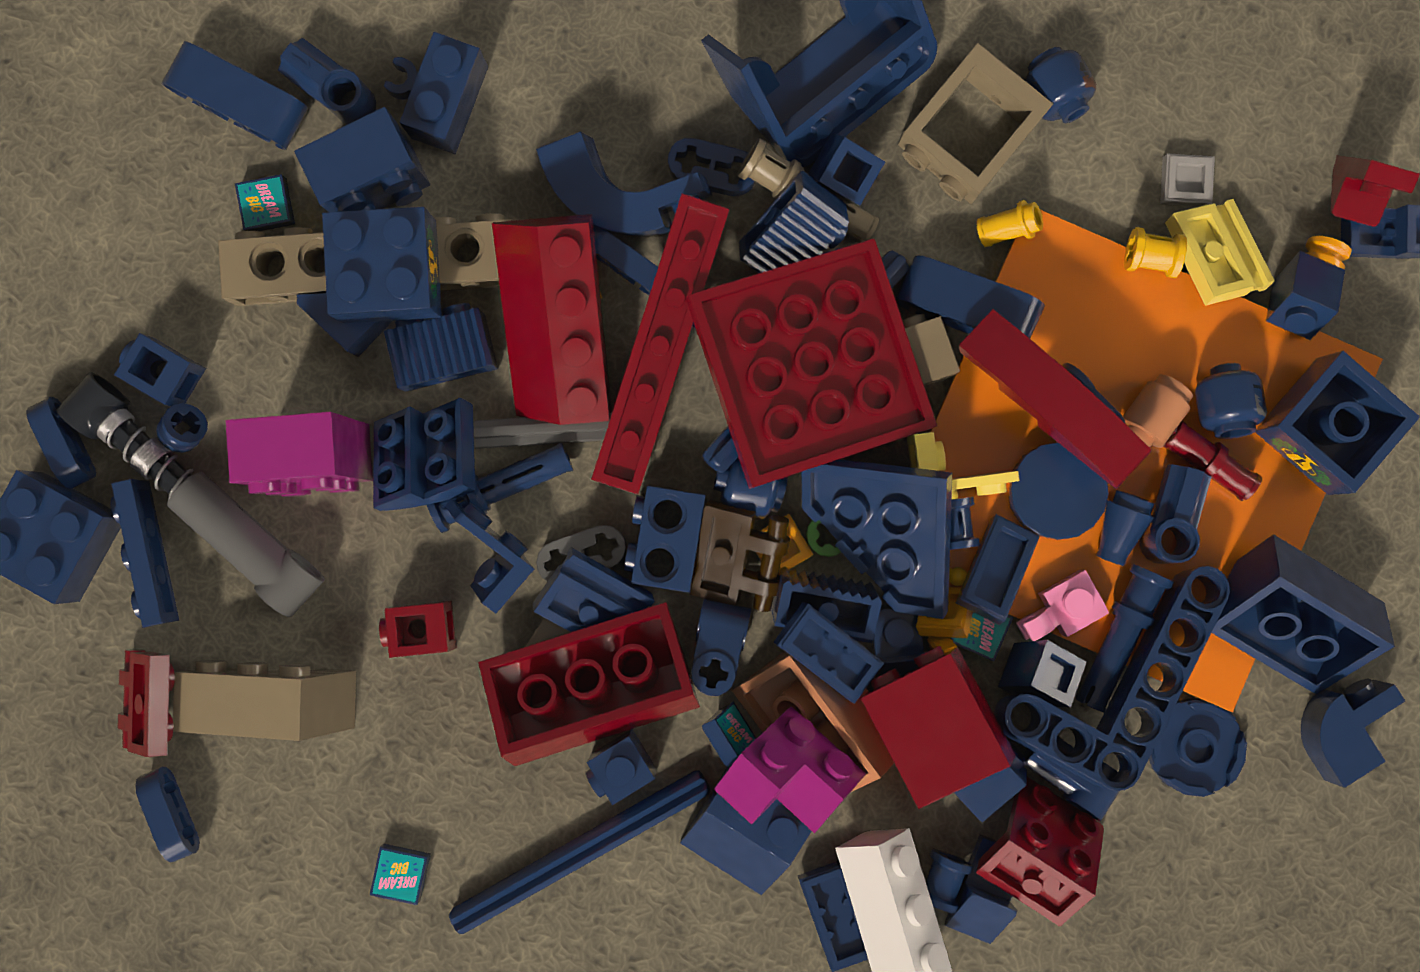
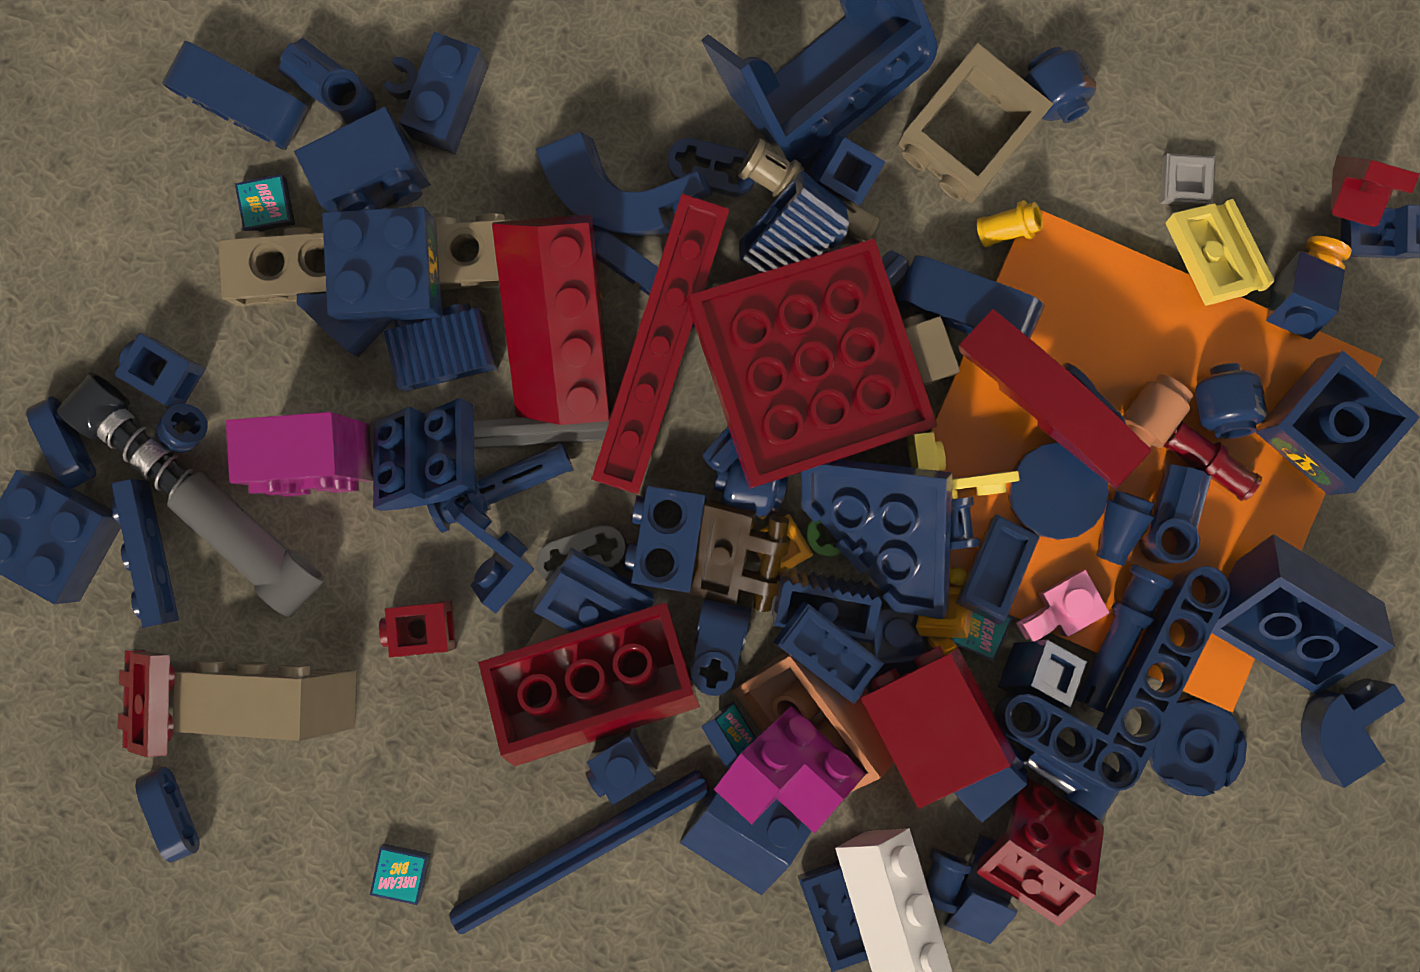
yellow bush [1124,227,1187,278] -> none

